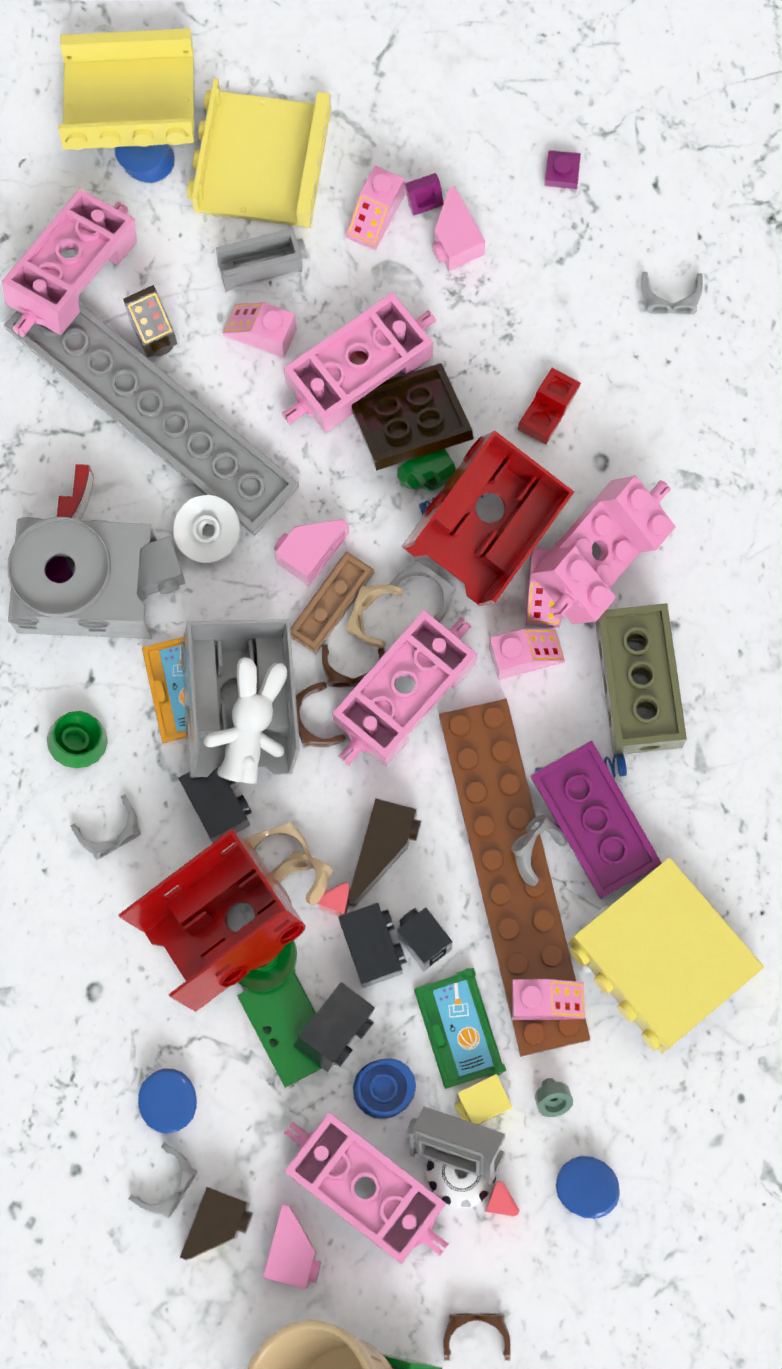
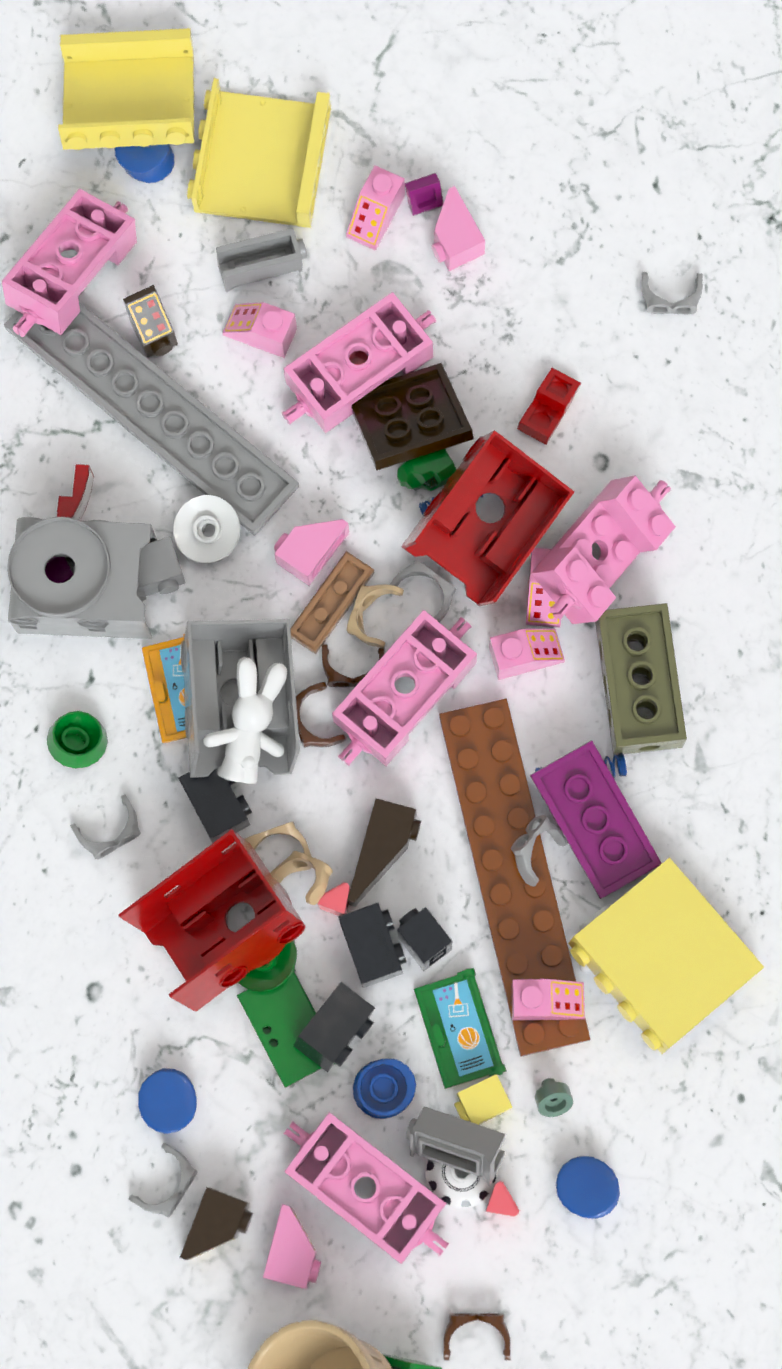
magenta plate [544,150,581,189] -> none

